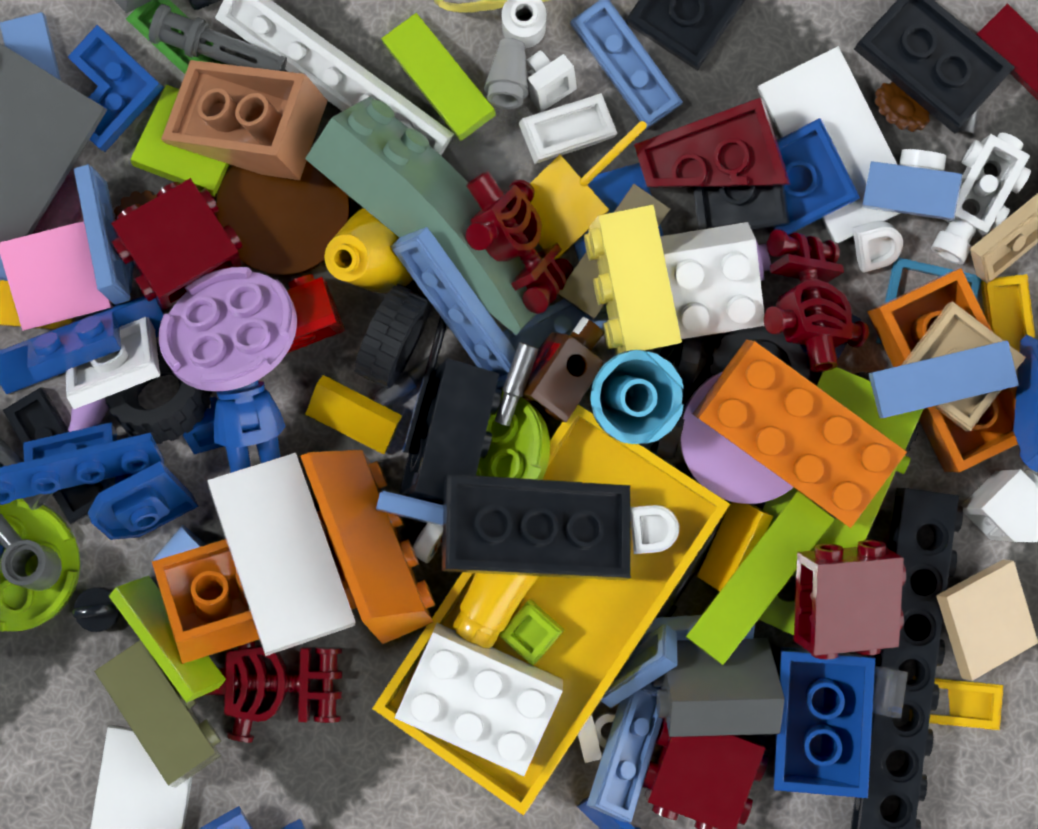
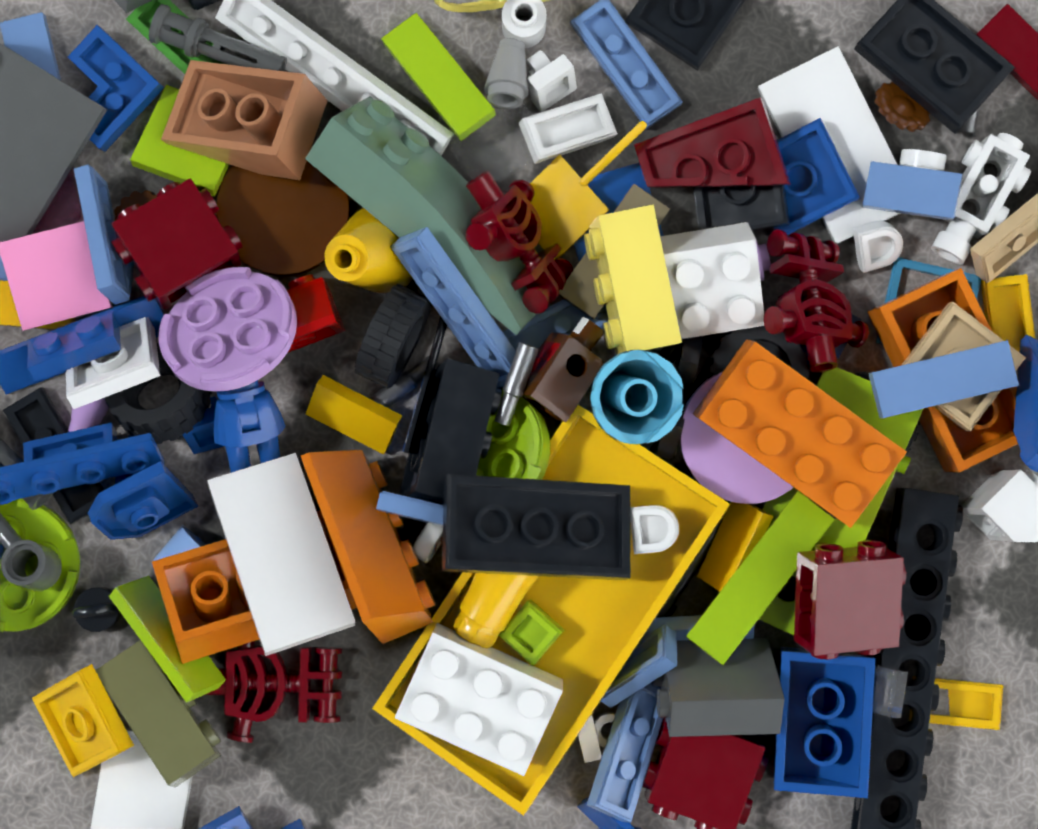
tan tile [936,559,1038,681] -> none
none -> yellow tile [32,664,134,777]

